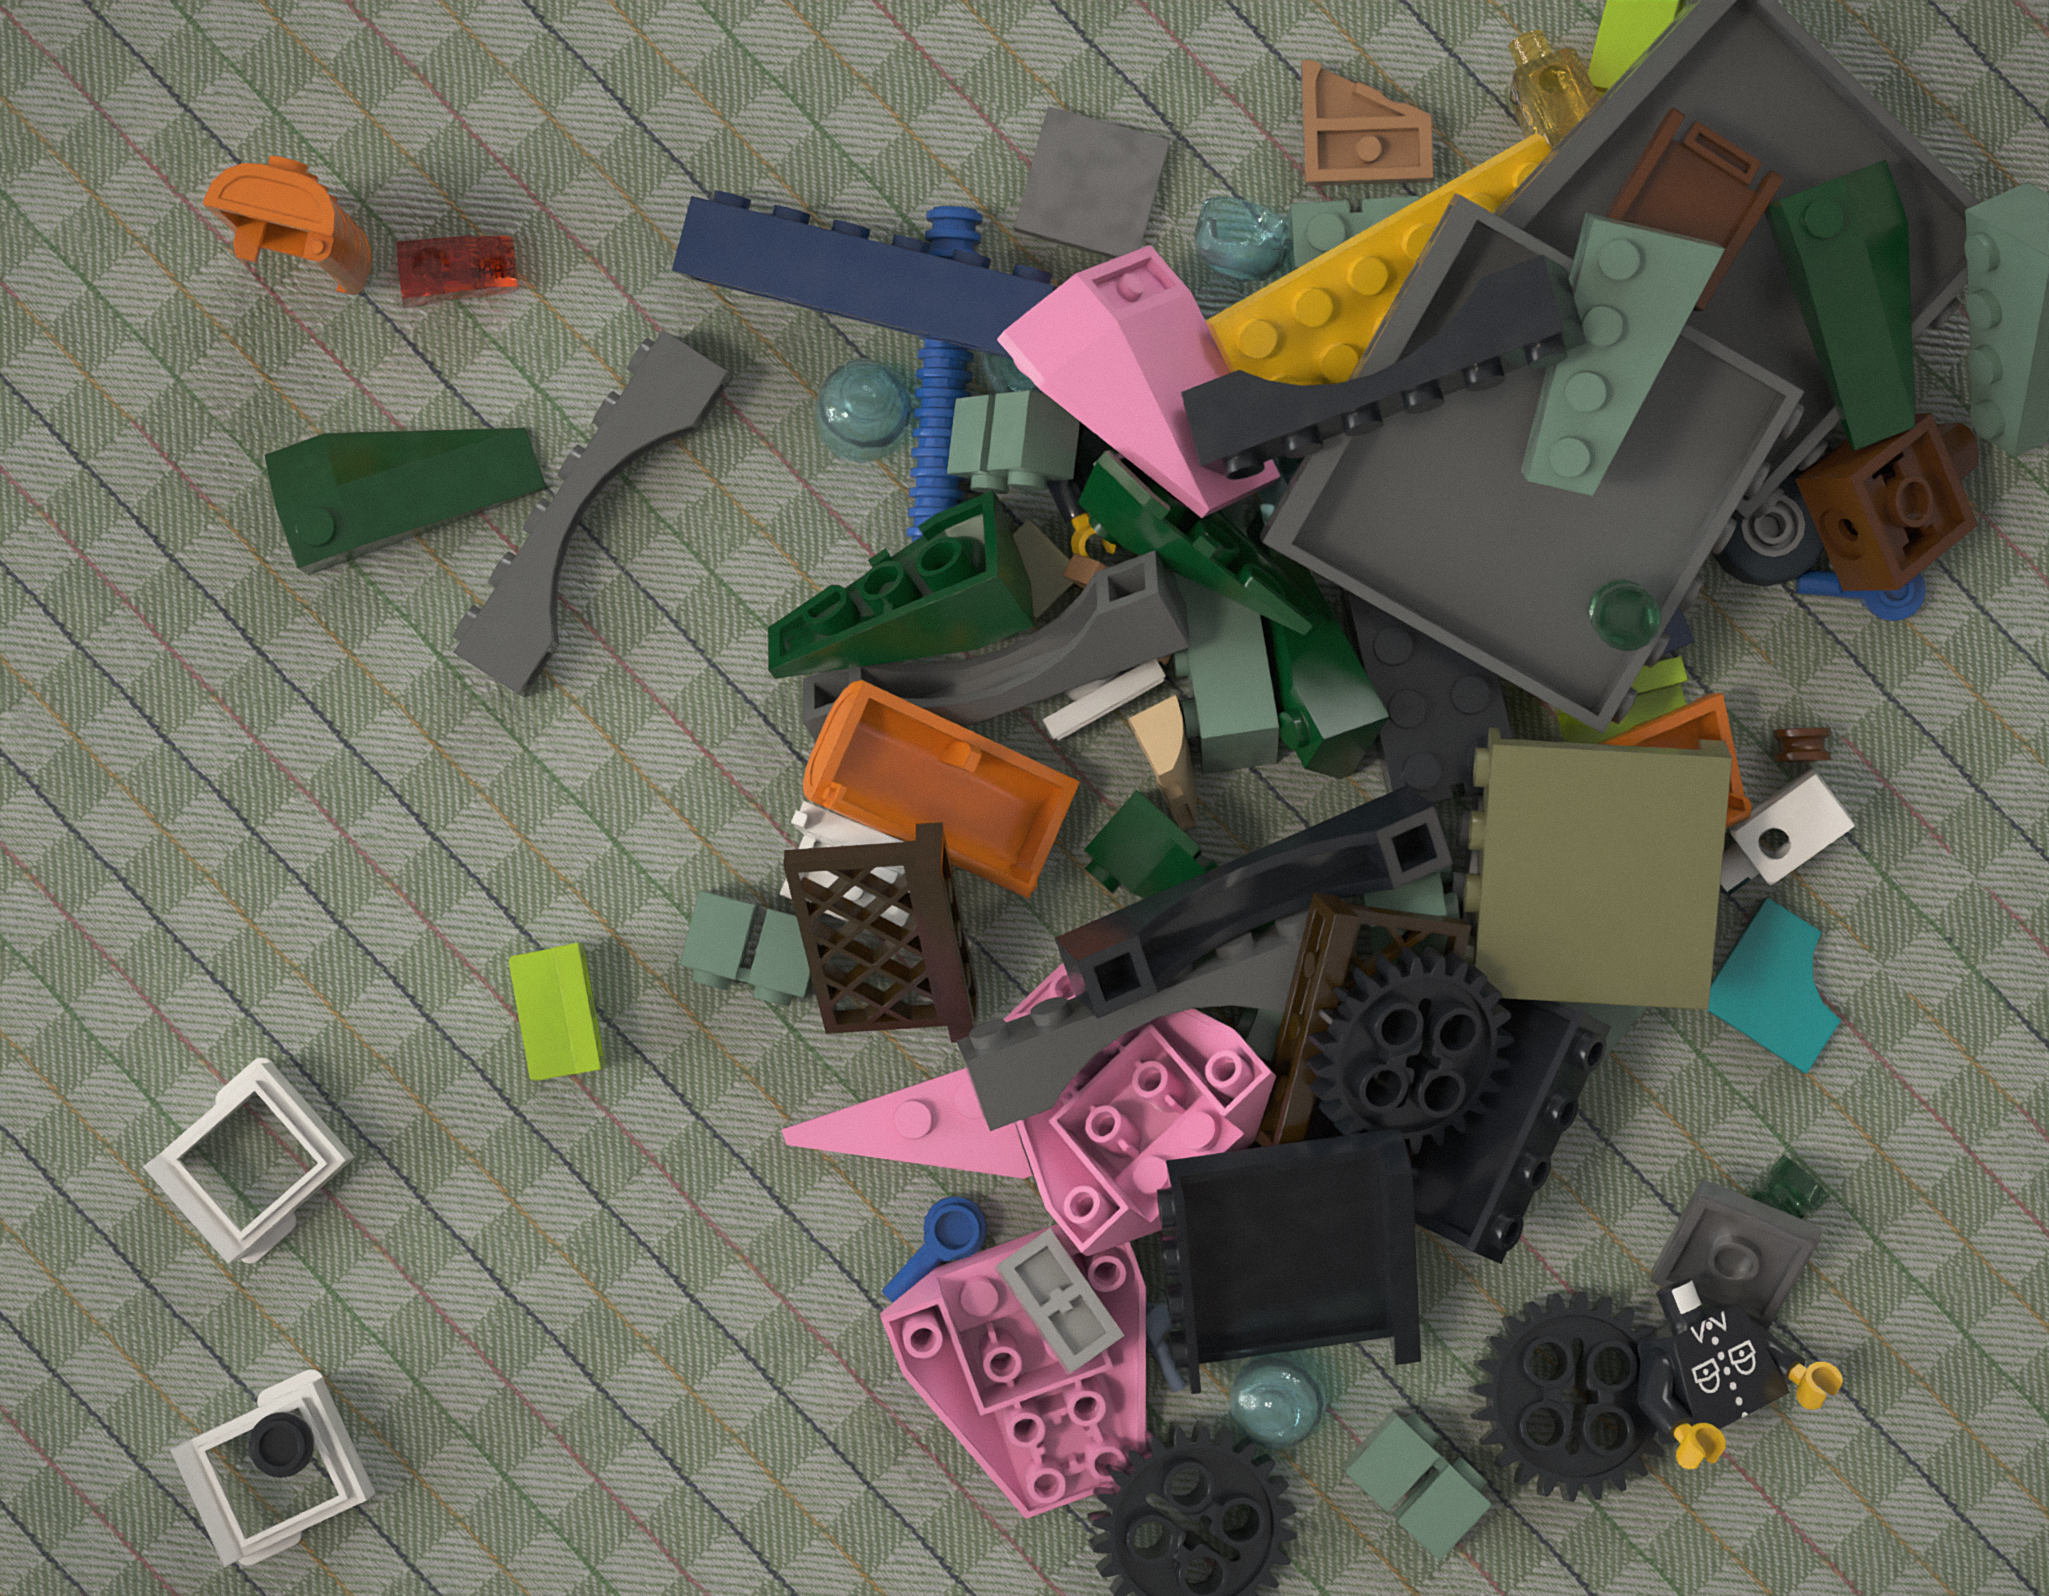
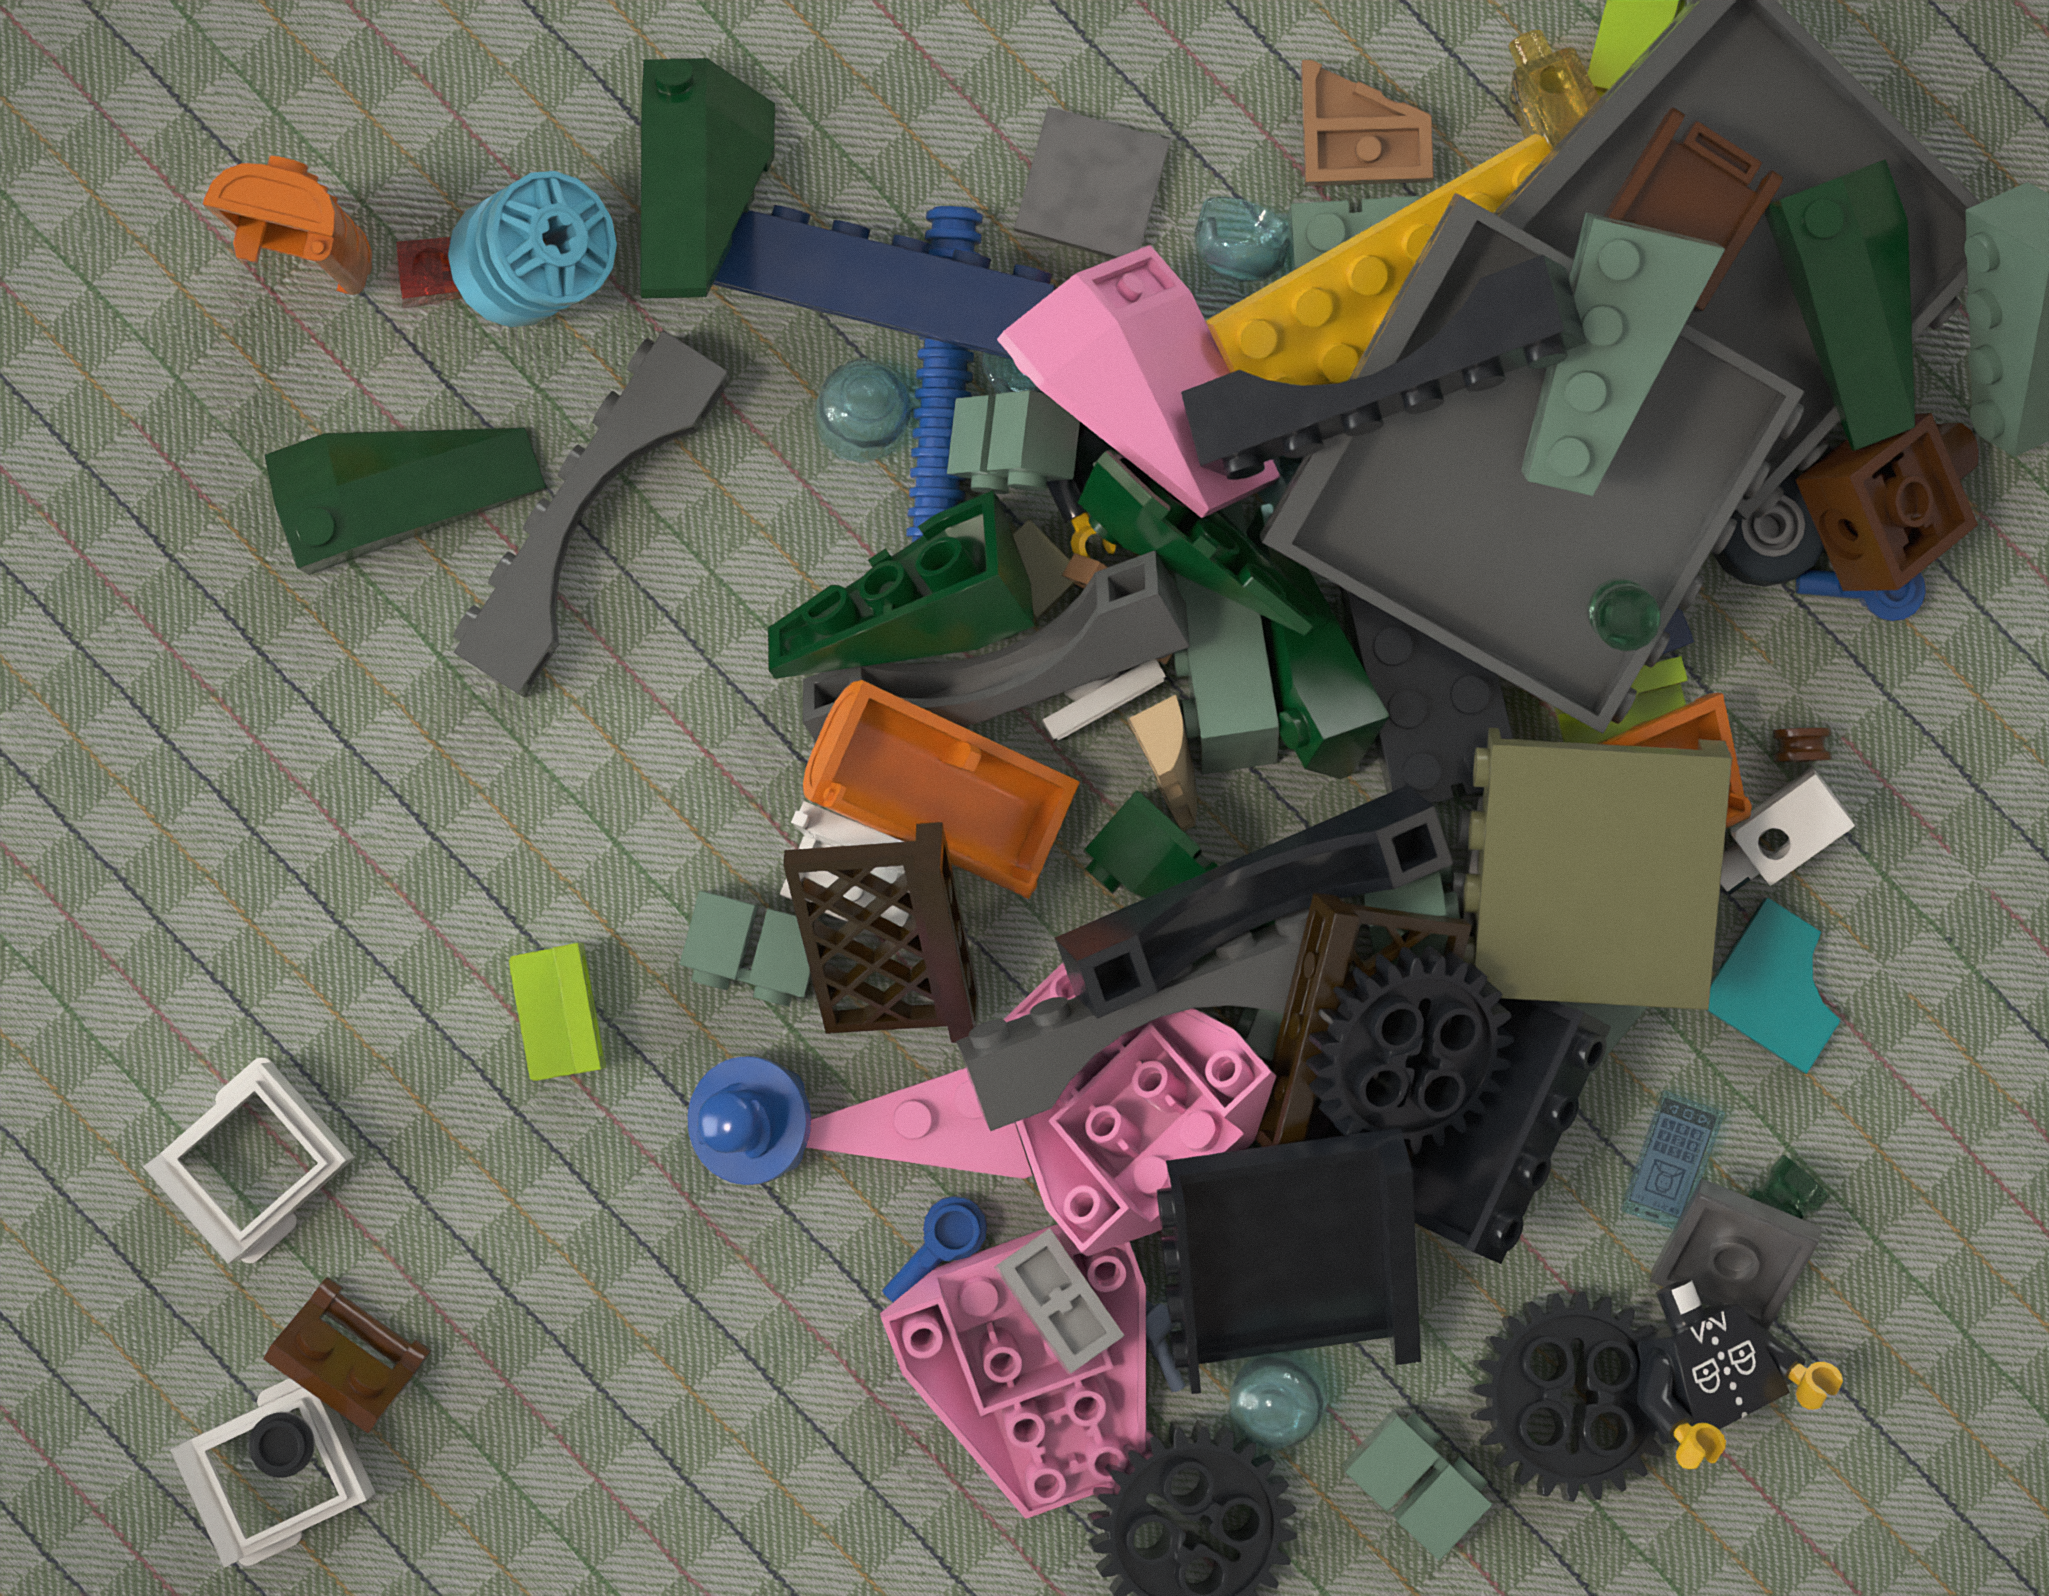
none -> reddish brown plate [263,1277,432,1434]
none -> medium azure wheel [448,171,617,327]
none -> dark green wedge [640,58,776,299]
none -> blue plate [687,1056,811,1185]
none -> clear light blue tile [1620,1090,1725,1229]

